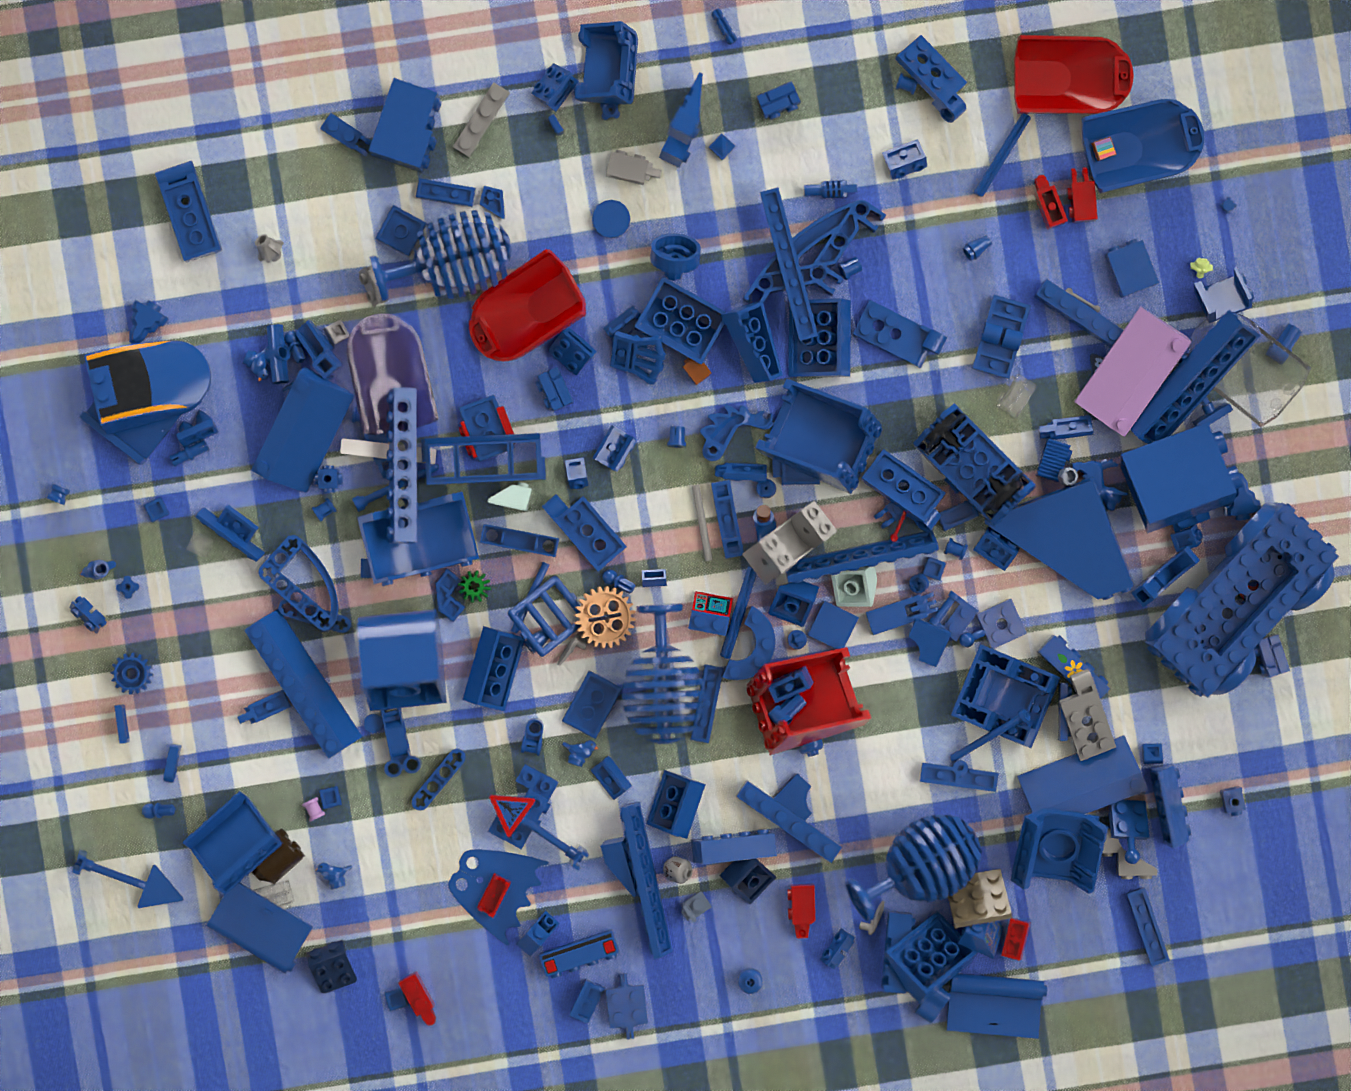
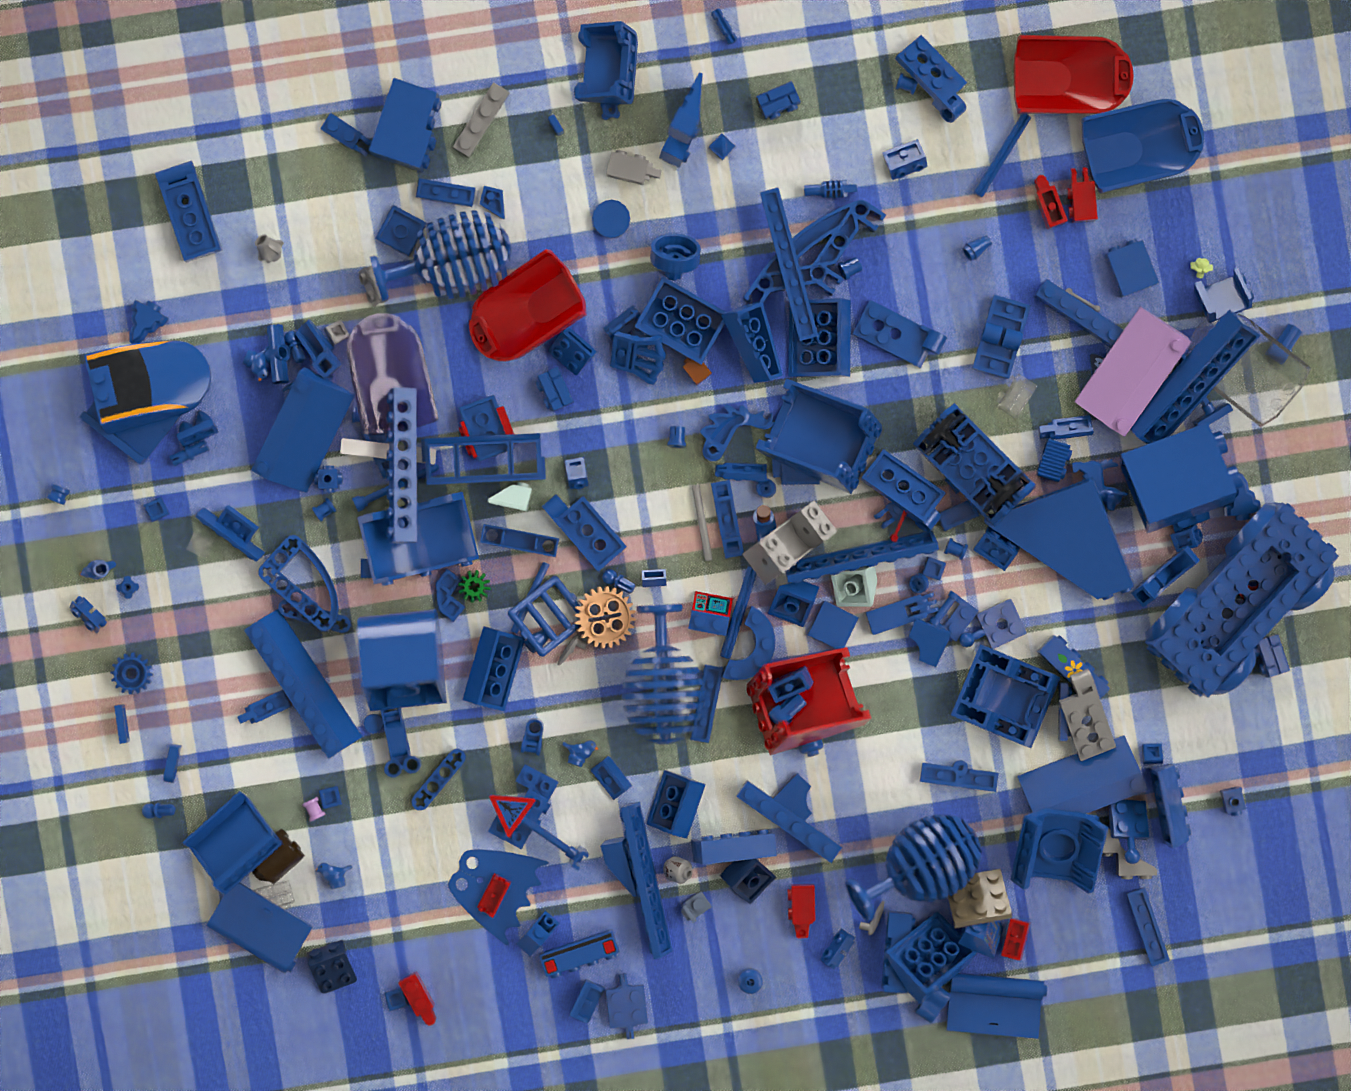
blue piece [72,849,184,908] -> none
blue bracket [531,63,579,112] -> none
blue tile [562,670,623,739] -> none
blue bracket [593,425,636,472] -> none
blue tile [788,630,807,649] -> none
blue bar [950,709,1031,761] -> none
sand blue tile [1058,467,1078,487] -> none
tile [1091,137,1117,161] -> none
blue piece [1220,197,1237,214] -> none

